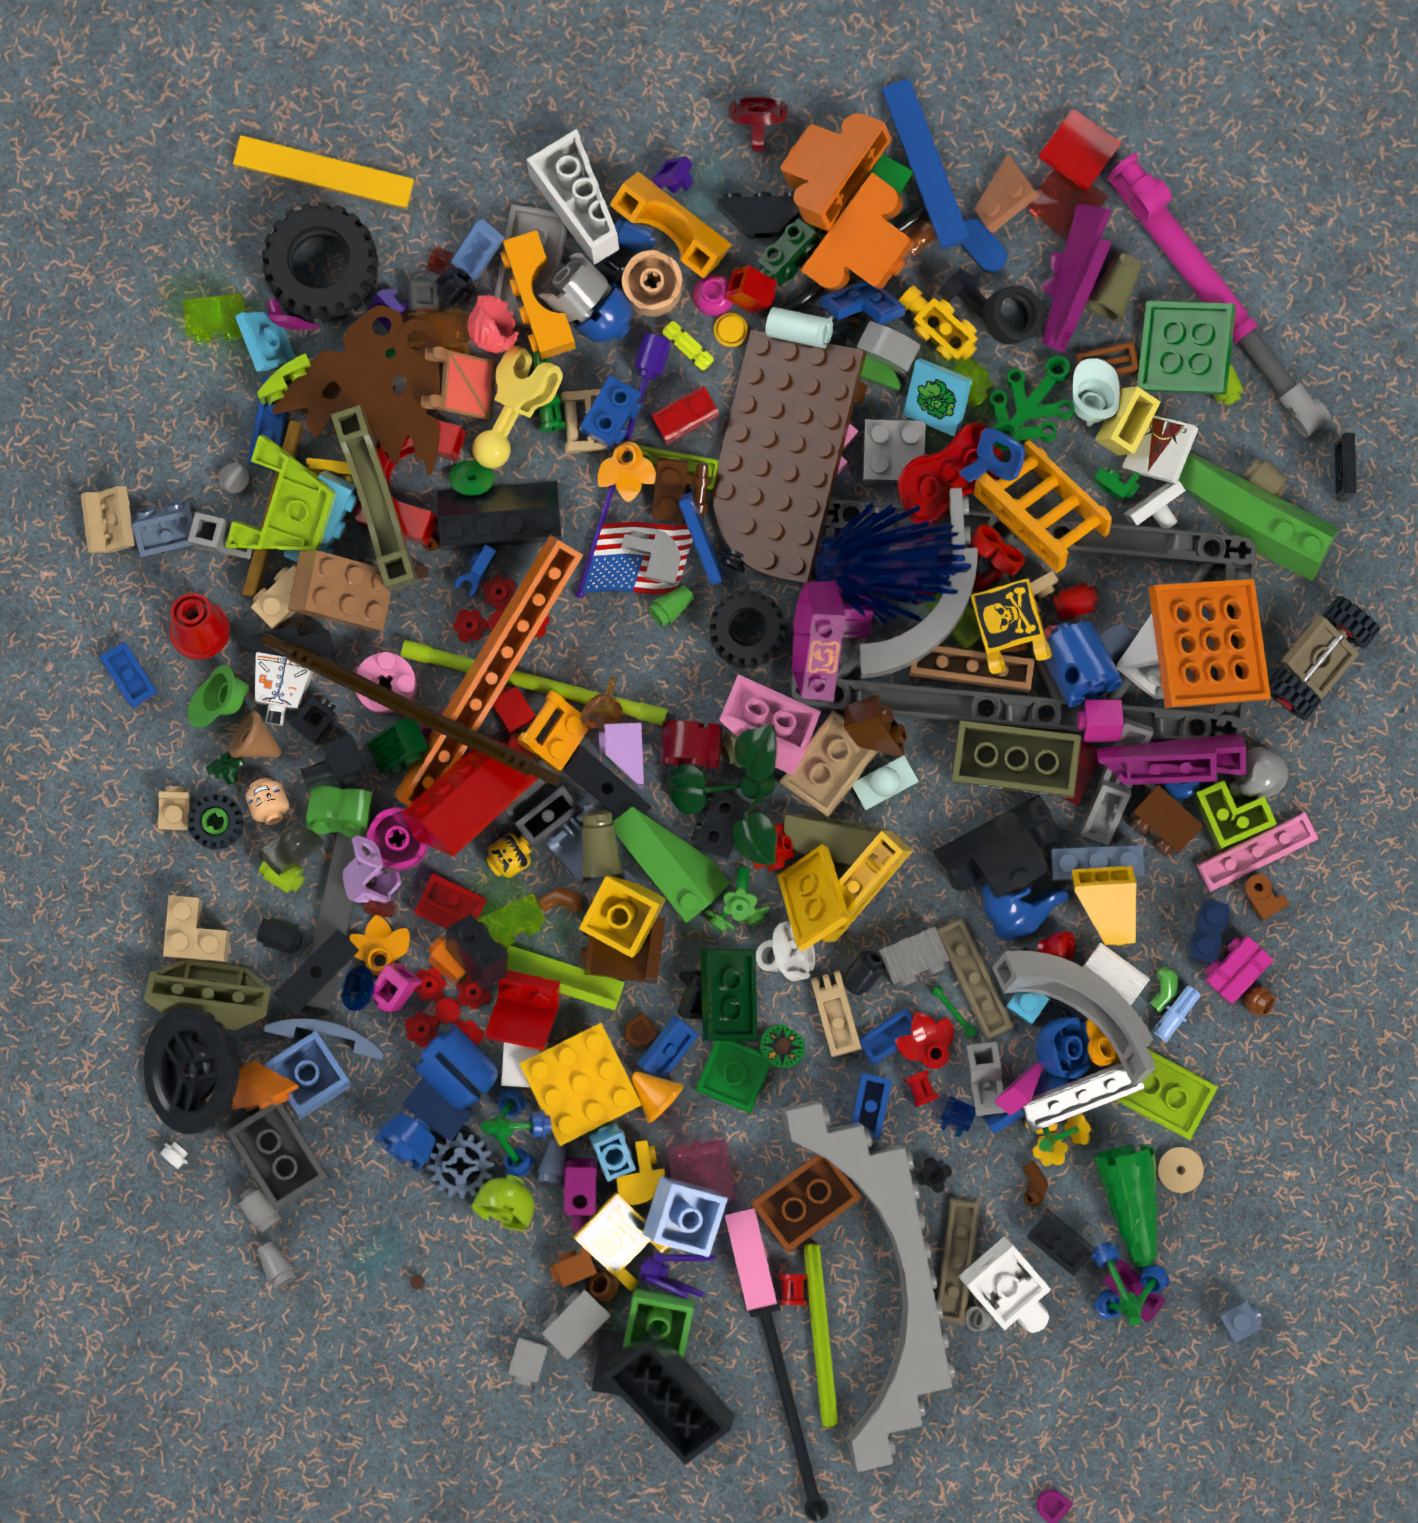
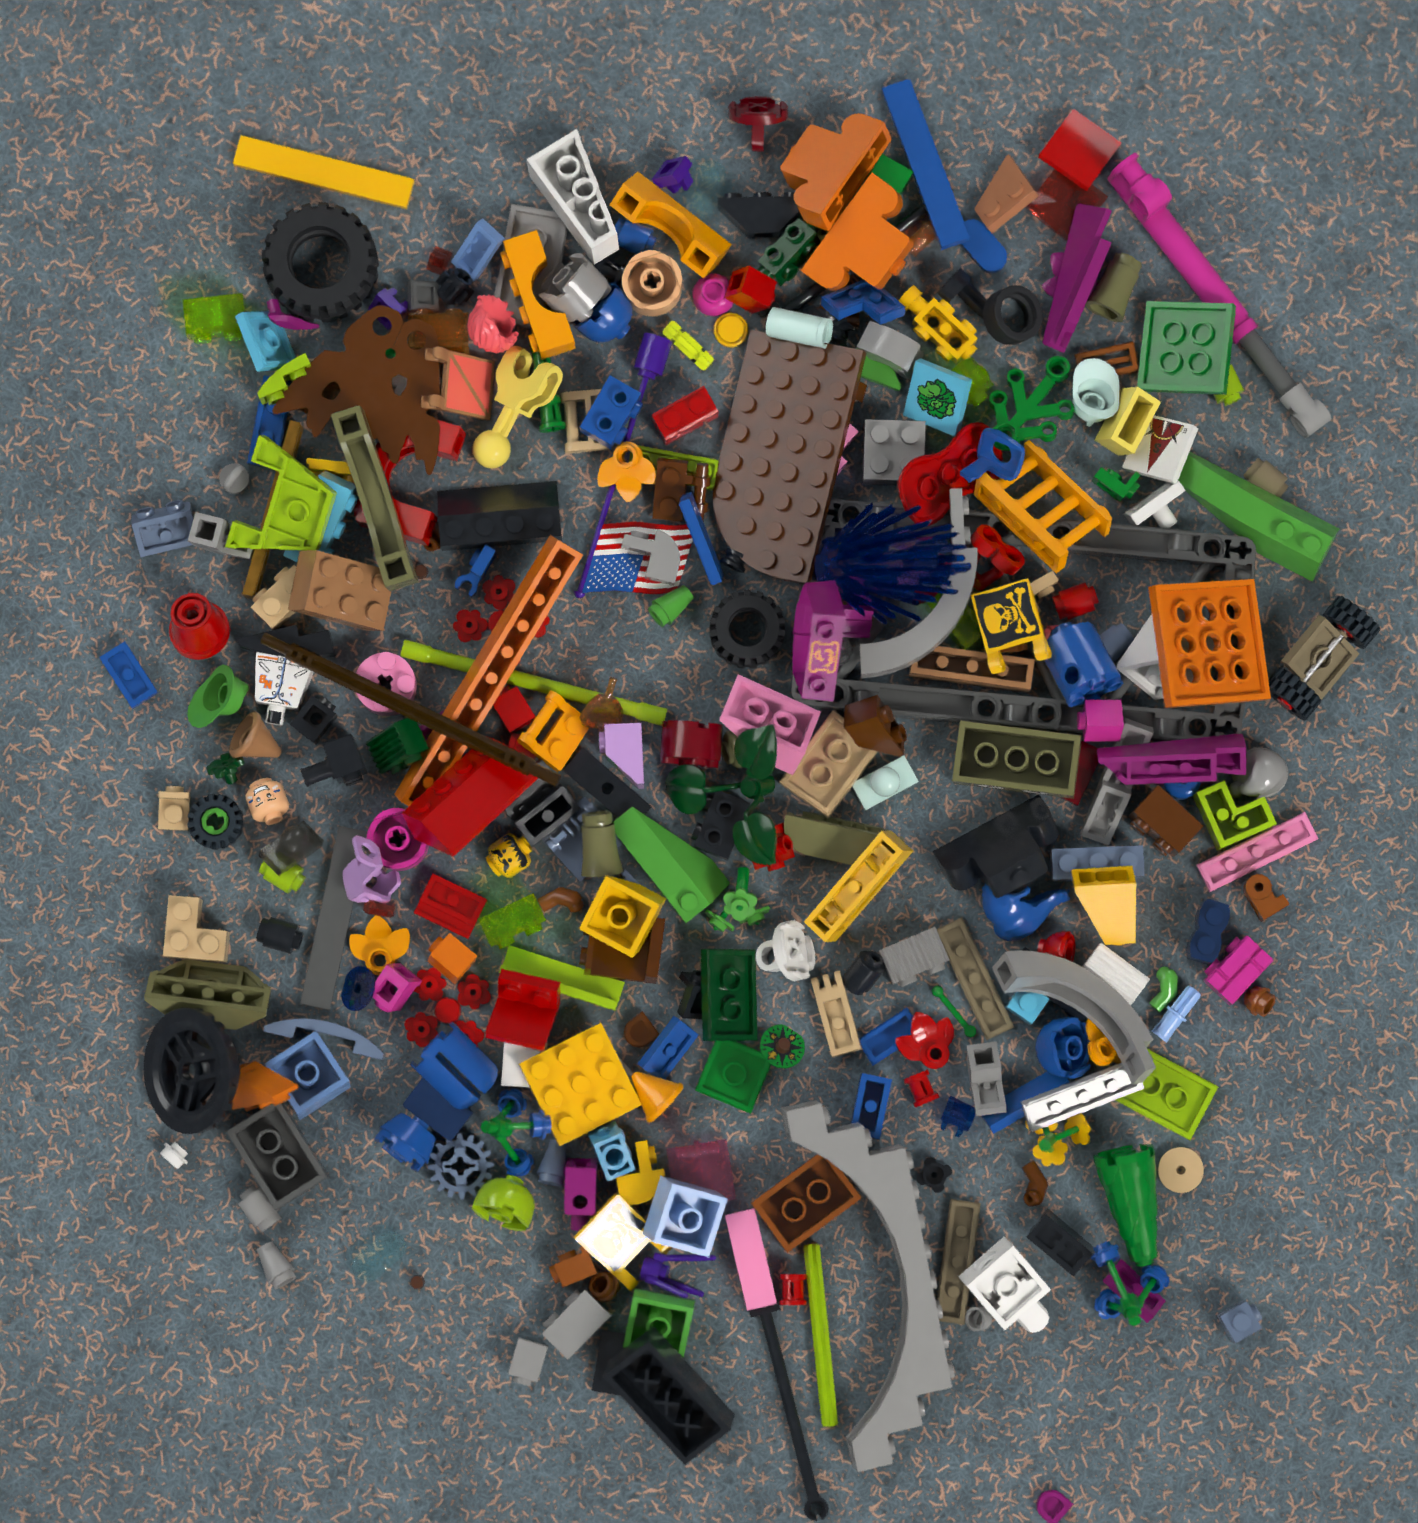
tan bracket [81,486,135,553] -> none
black tile [273,929,360,1016] -> none
bright green brick [306,785,373,838] -> none
black brick [446,914,508,991] -> none
green piece [449,460,494,495] -> none
yellow tile [777,844,850,951] -> none
dark pink slope [995,1062,1043,1115] -> none
black tile [1334,433,1357,502] -> none

